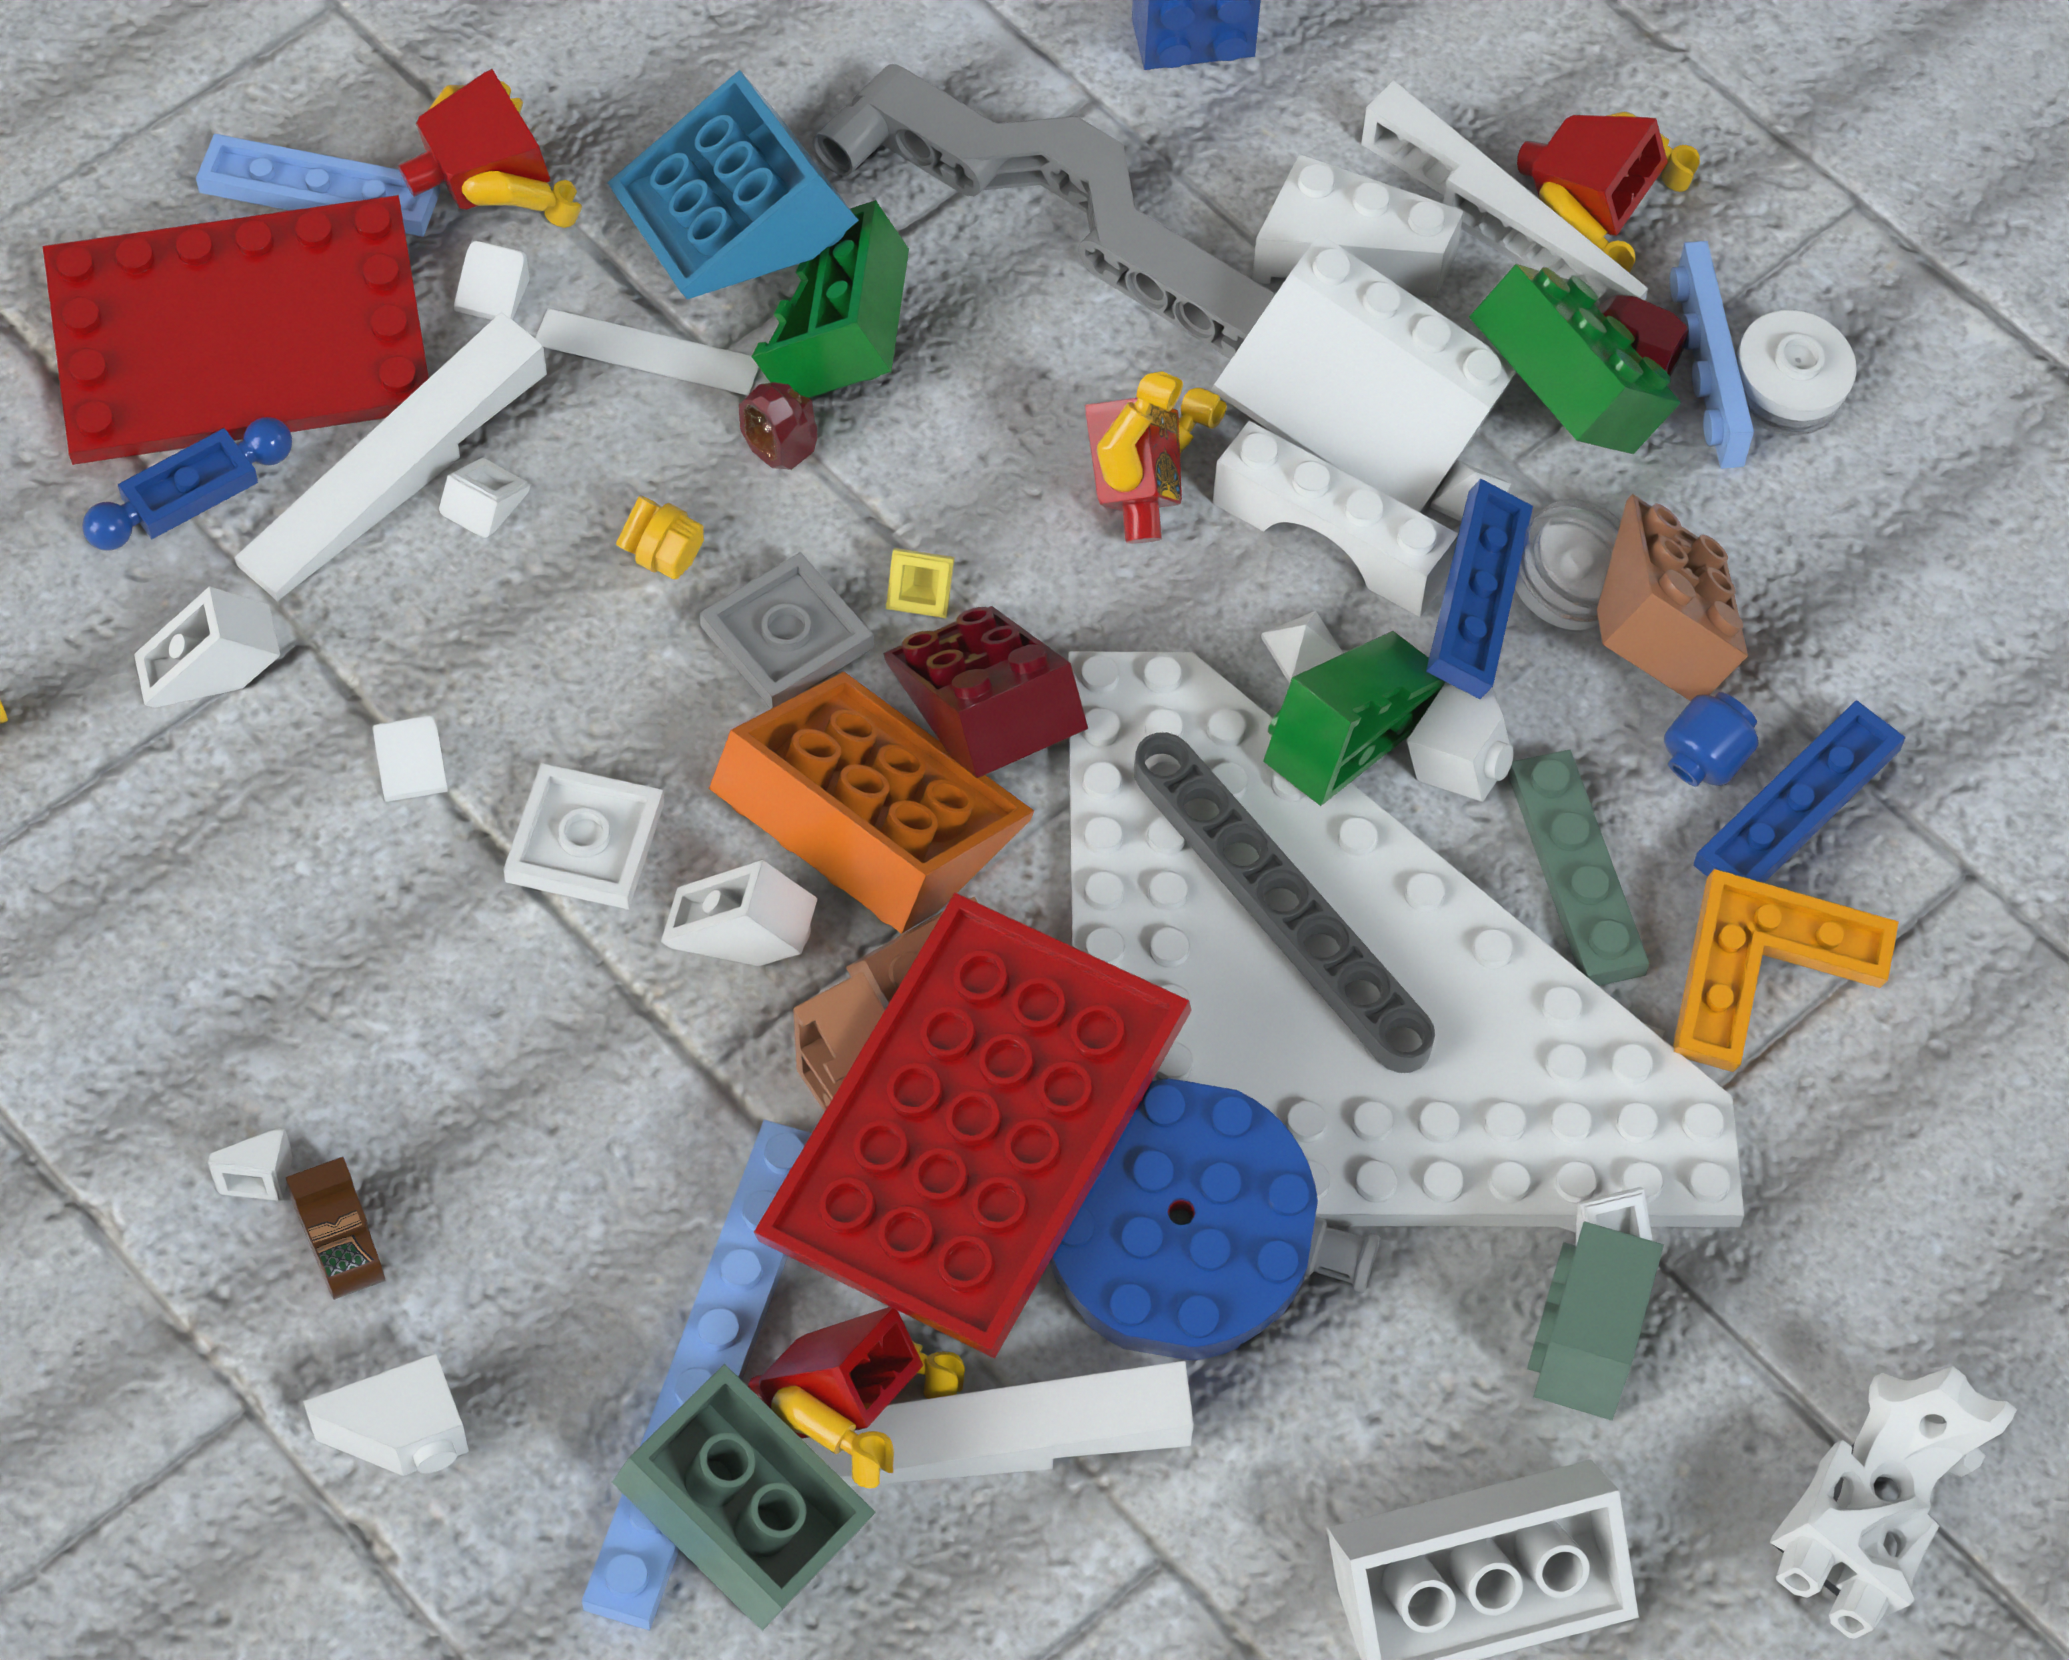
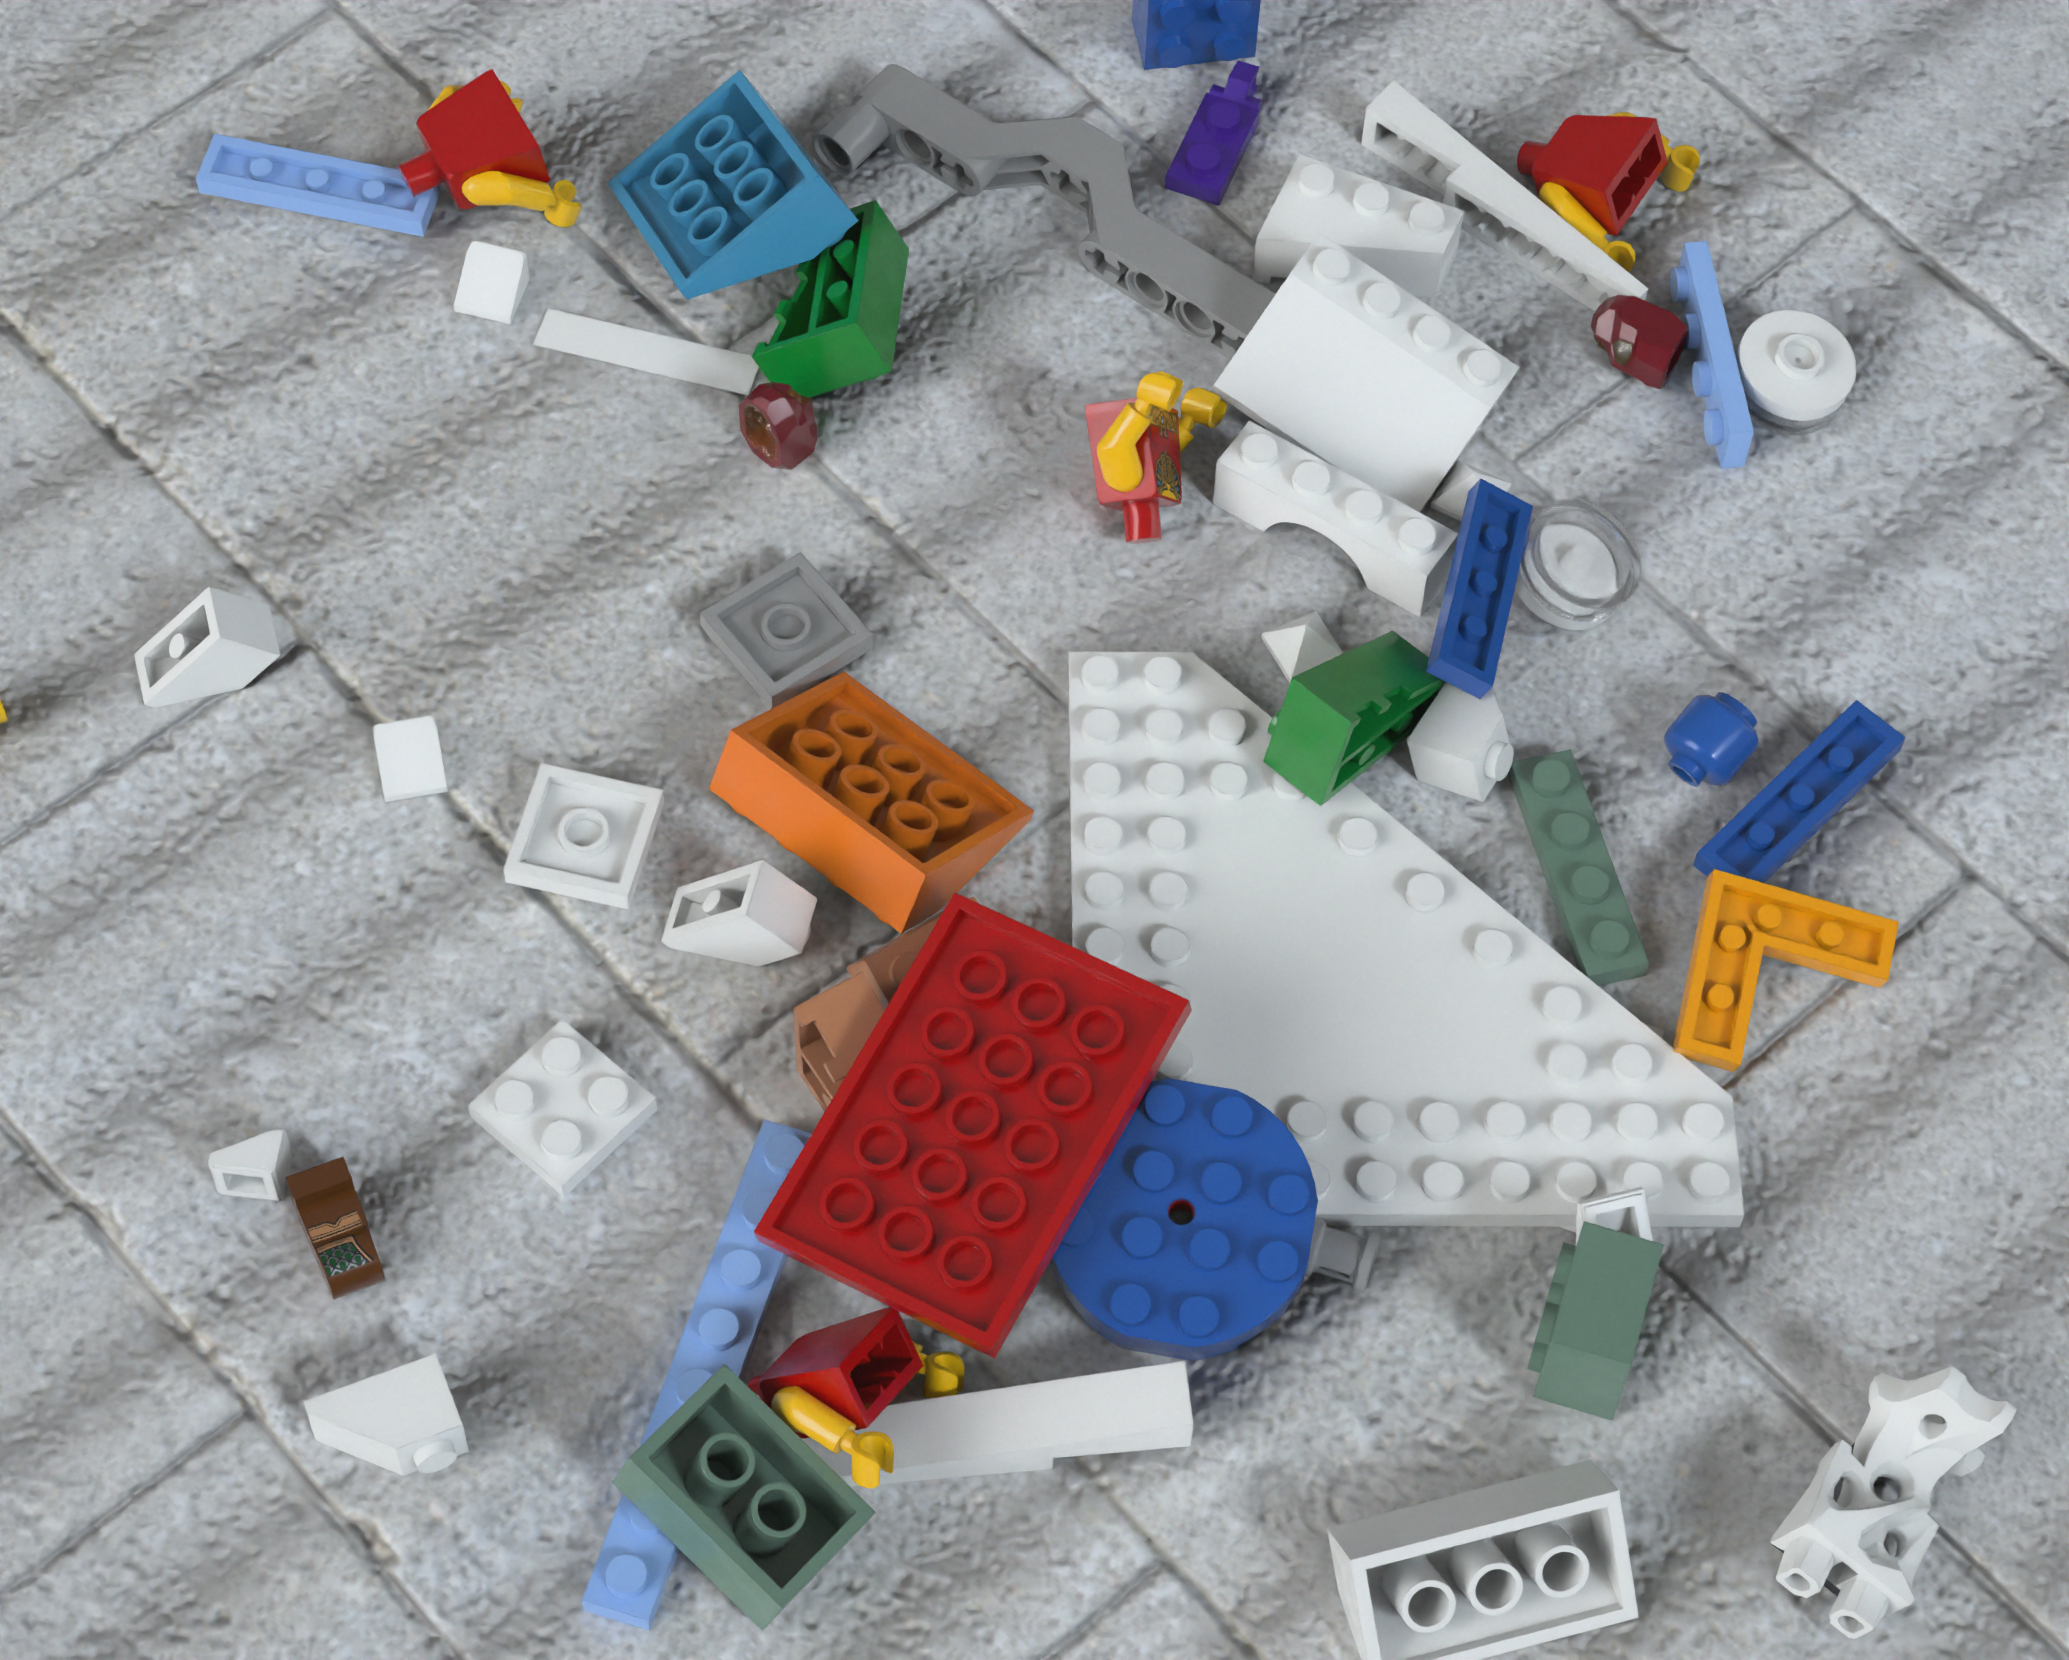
red plate [43,195,429,465] -> none
blue plate [82,417,292,551] -> none
white slope [235,312,547,601] -> none
white slope [439,458,531,538] -> none
yellow piece [615,495,704,580] -> none
dark red slope [883,606,1088,778] -> none
light yellow slope [886,548,955,618] -> none
dark grey beam [1133,732,1435,1073] -> none
green brick [1469,264,1681,454] -> none
nougat slope [1597,494,1748,701] -> none
none -> white plate [468,1019,657,1197]
none -> dark purple hinge [1165,60,1262,206]

